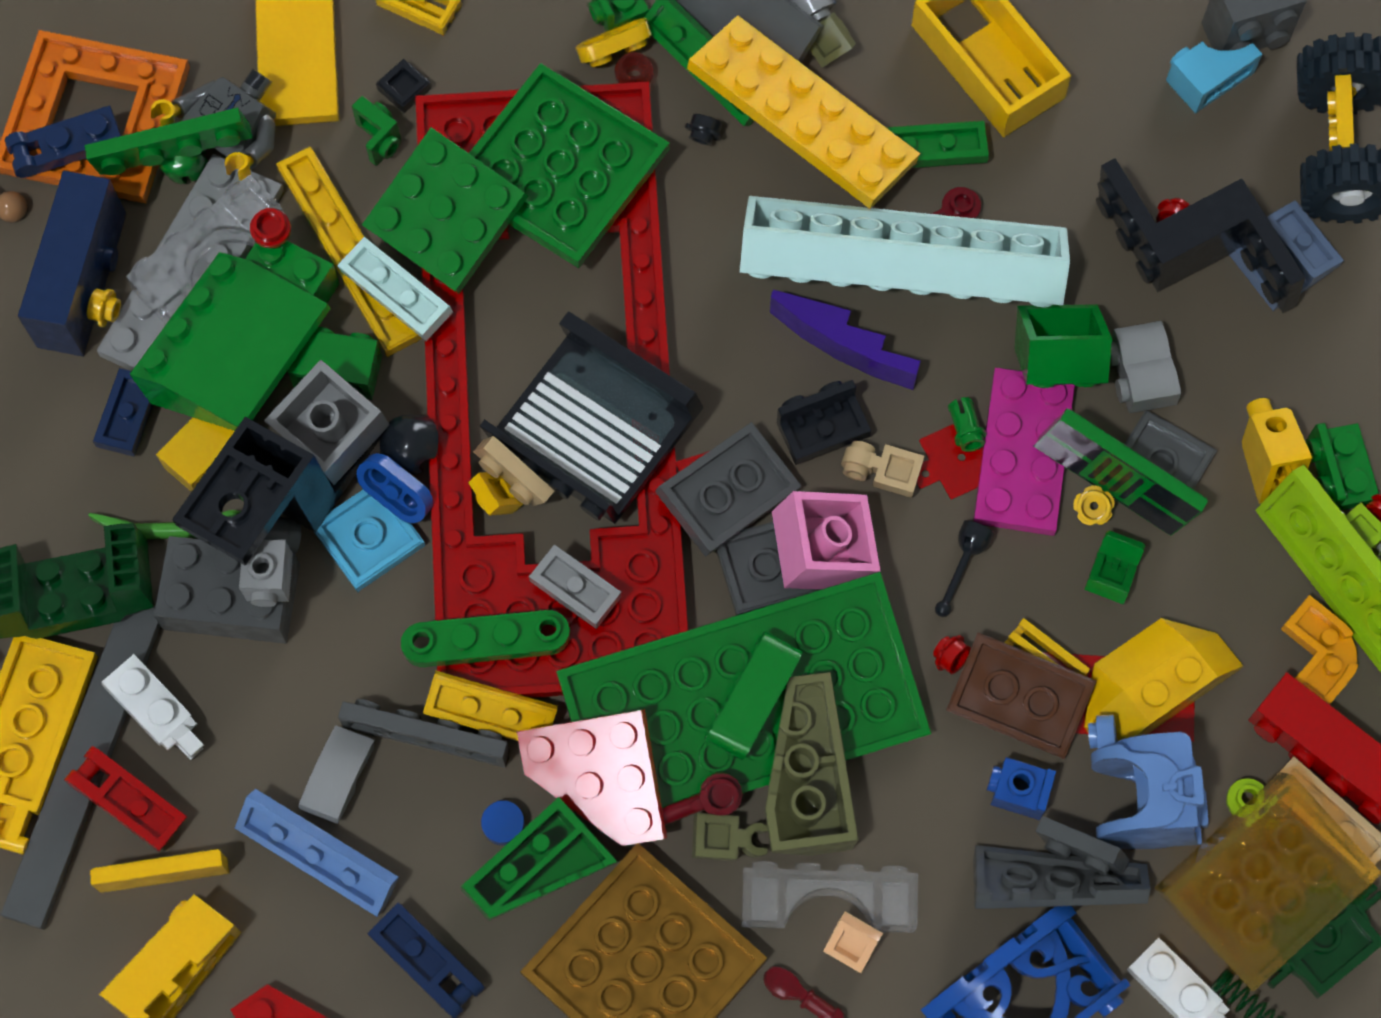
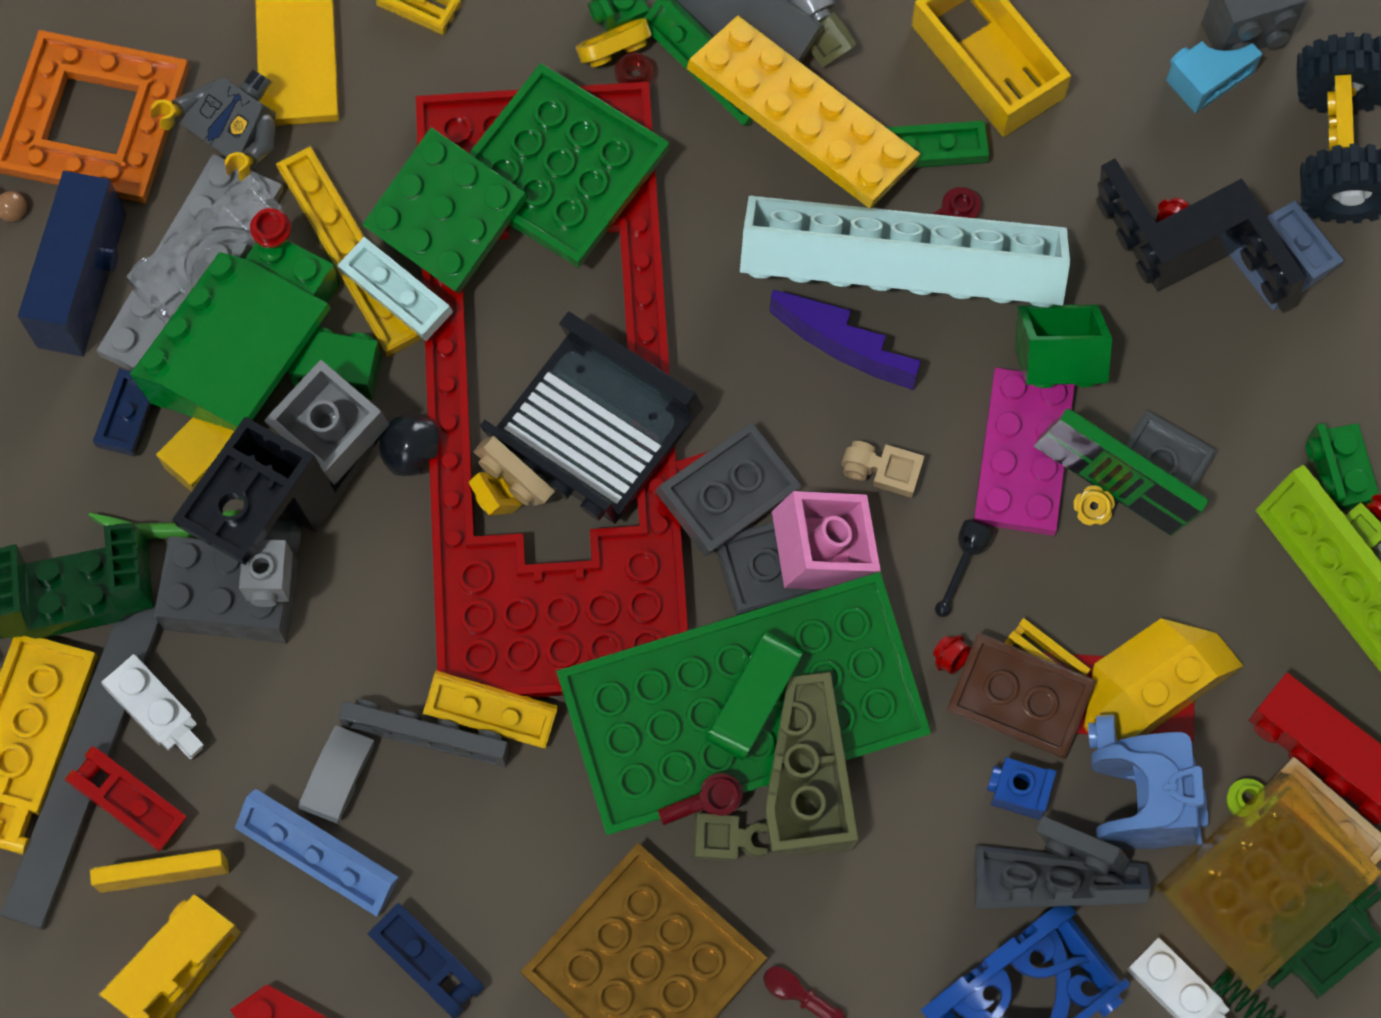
dark blue plate [4,105,121,178] -> none
green plate [85,108,252,184] -> none
yellow plate [87,289,121,327] -> none
medium azure tile [313,490,426,592] -> none
green bracket [351,96,401,166] -> none
blue plate [356,453,433,523] -> none
black tile [376,58,432,113] -> none
green plate [401,610,570,667] -> none
green wedge [460,797,617,921] -> none
blue tile [481,801,525,846] -> none
plate [517,709,667,846] -> none
light grey plate [529,544,622,629] -> none
black plate [685,113,722,146] -> none
clear arch [741,861,918,933] -> none
black bracket [777,380,871,465] -> none
light nougat plate [823,911,883,973] -> none
red piece [916,424,983,500] -> none
green pin [948,397,987,452] -> none
green bracket [1084,530,1146,605] -> none
light grey brick [1110,321,1181,413] -> none
yellow torso [1242,398,1312,504] -> none
light orange plate [1281,595,1358,705] -> none

